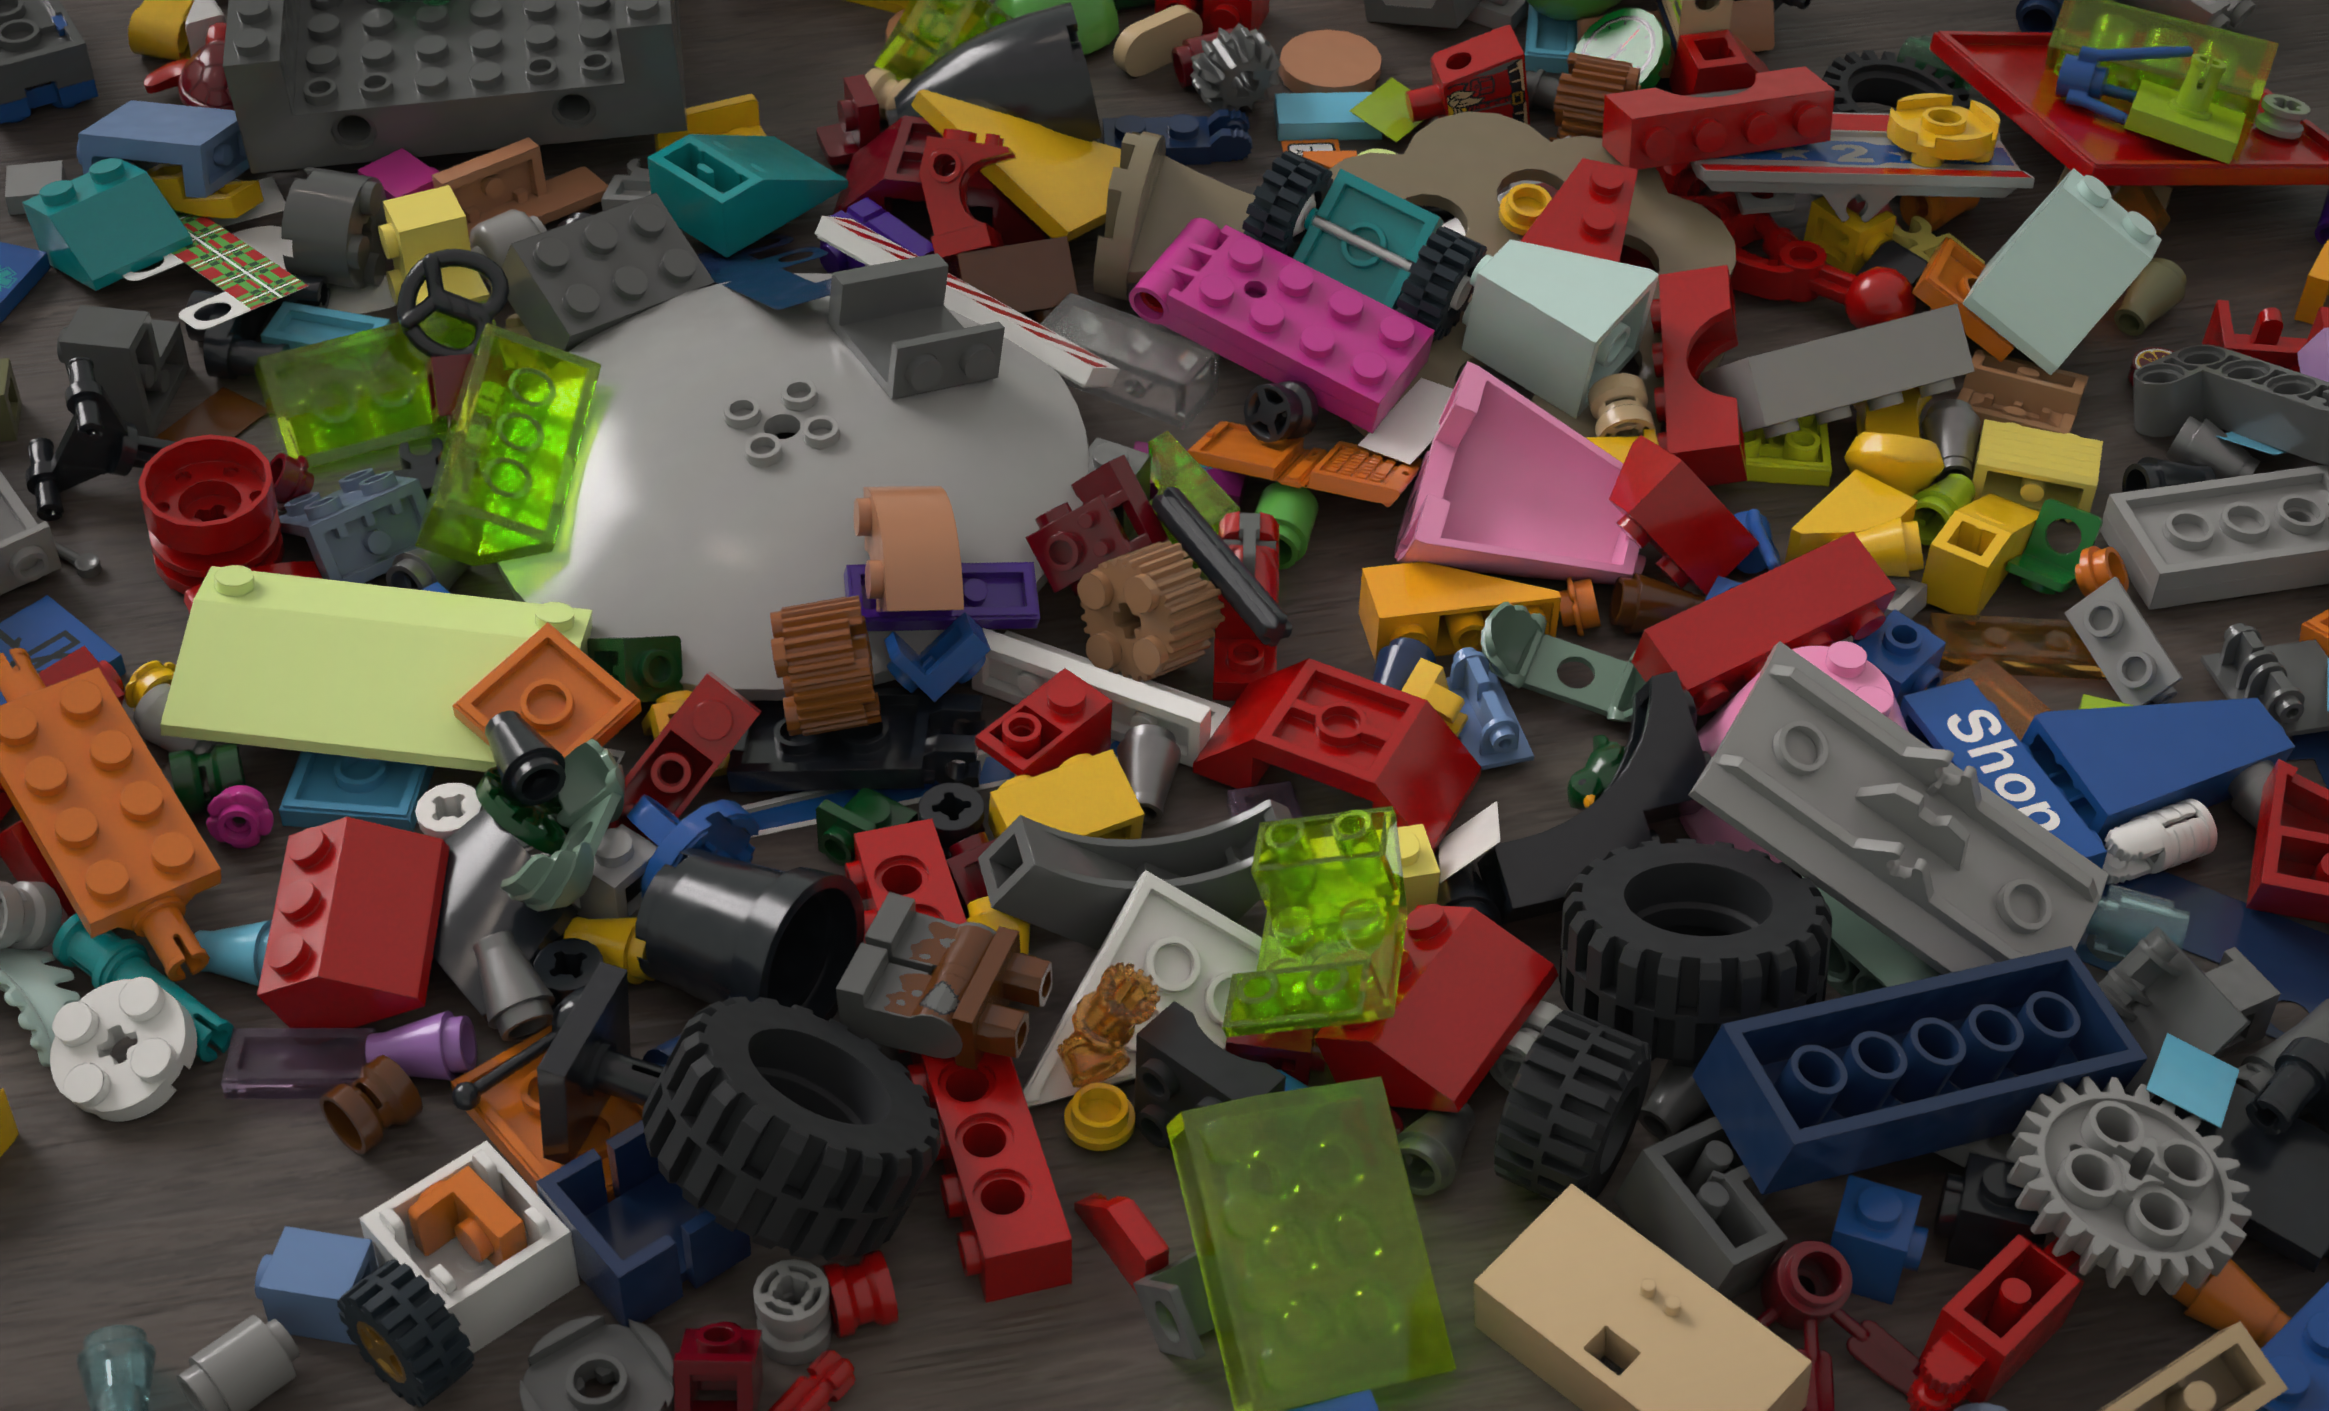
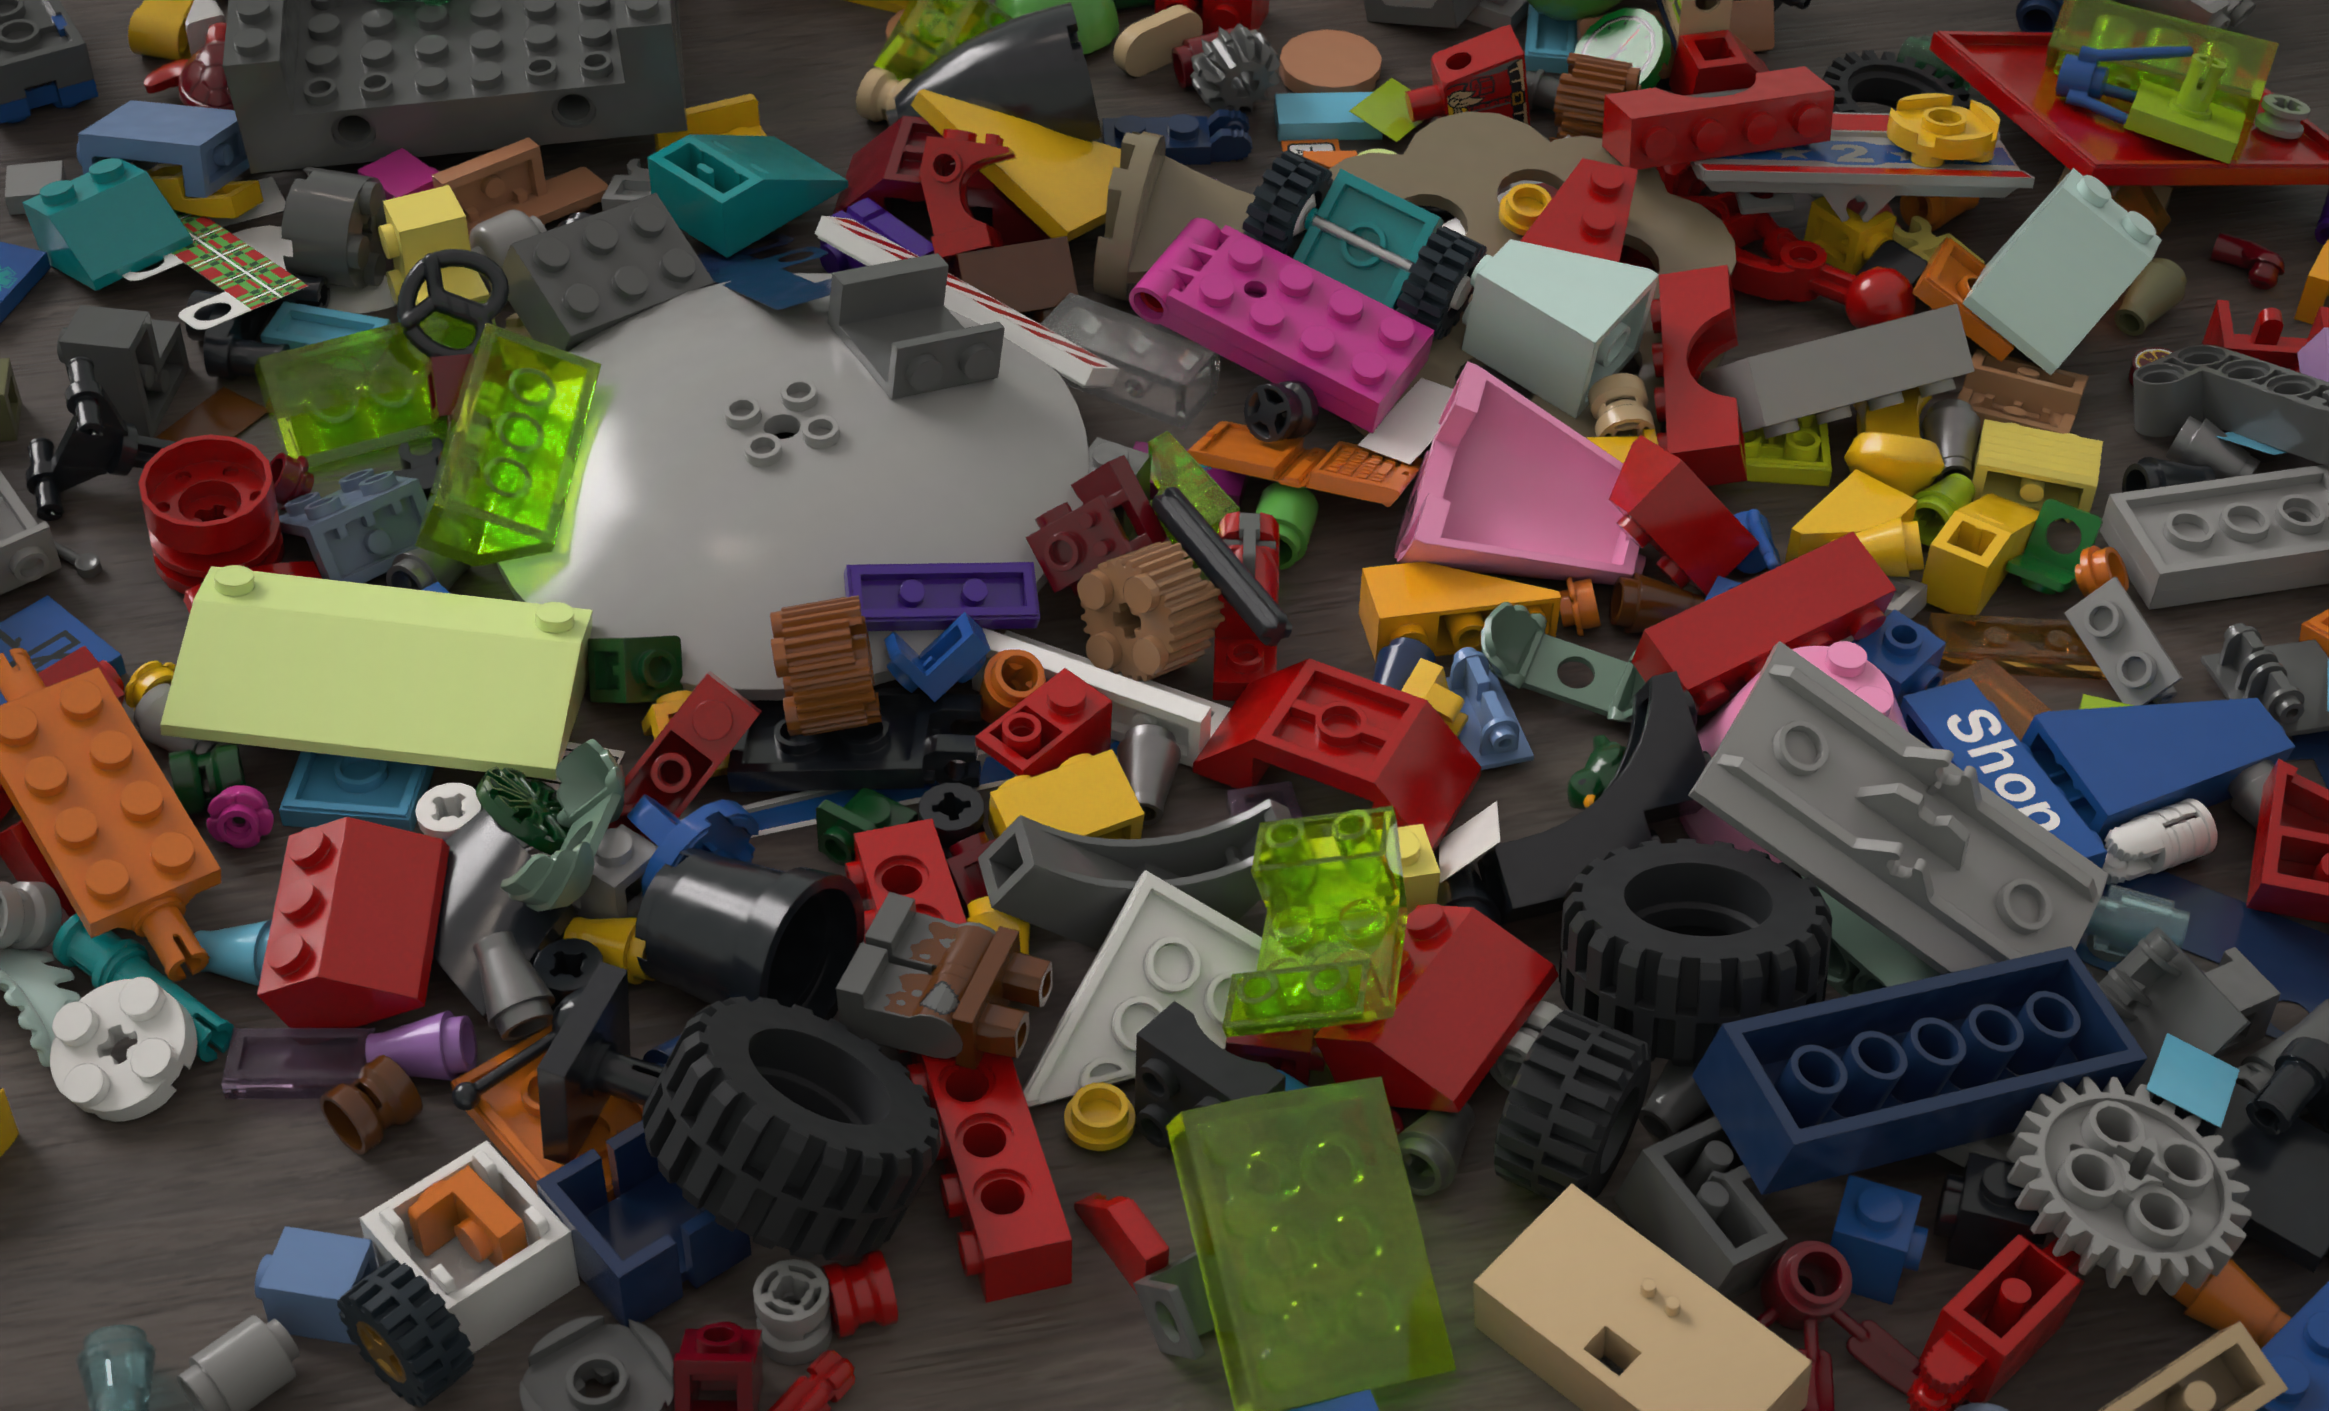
orange tile [452,623,642,758] -> none
black cone [485,711,566,806] -> none
dark red bracket [816,74,880,165] -> none
nougat brick [854,486,964,612] -> none
clear orange connector [1056,963,1160,1088] -> none
none -> orange cone [978,649,1046,723]
none -> dark red arm [2211,233,2285,290]

